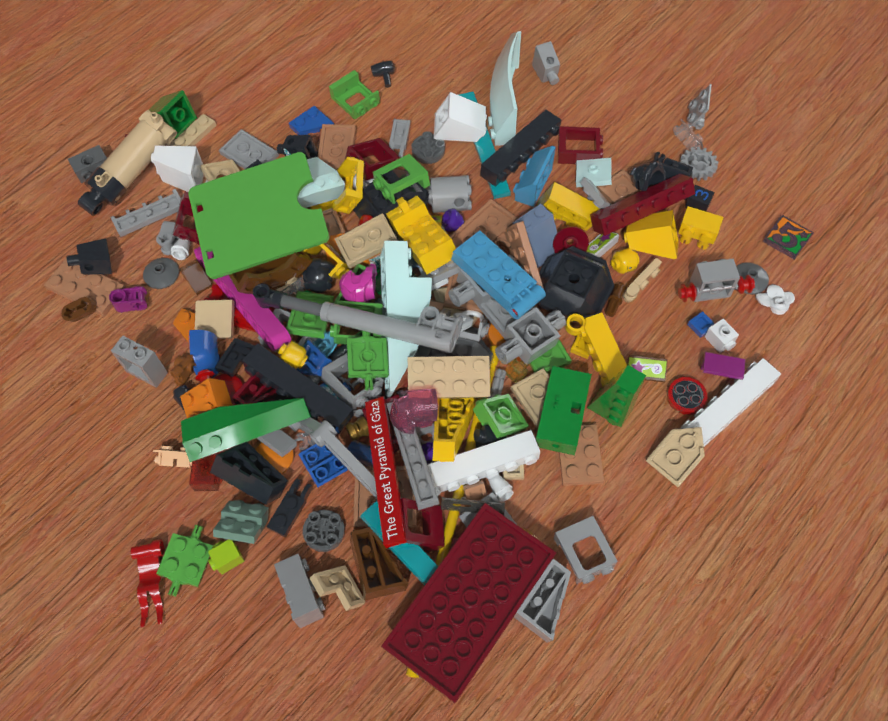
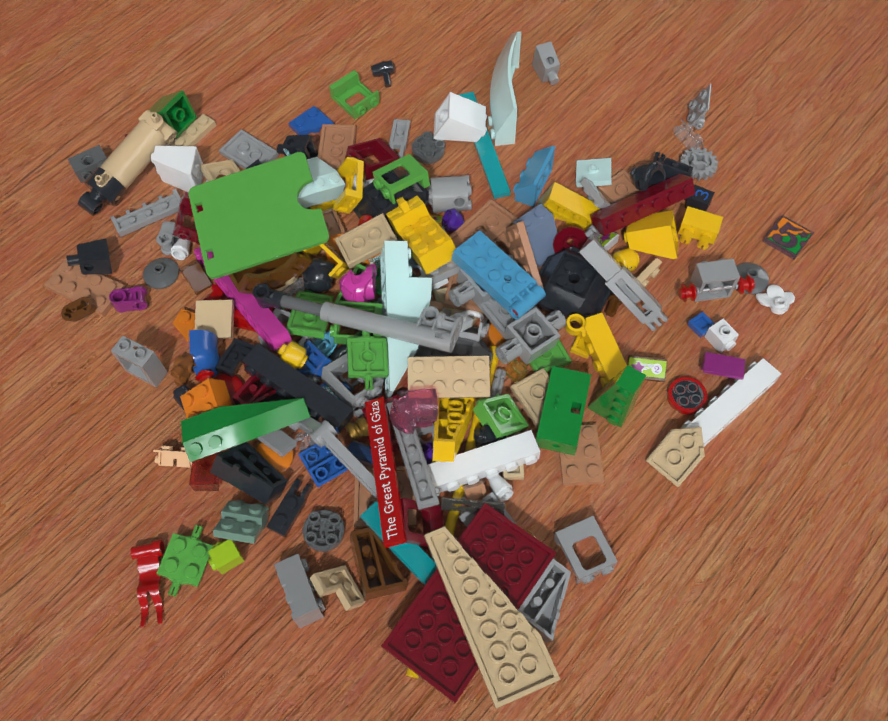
black brick [480,109,562,187] -> none
dark red window [557,126,603,165] -> none
none -> tan wing [424,527,561,709]
none -> light grey hinge [580,225,669,331]

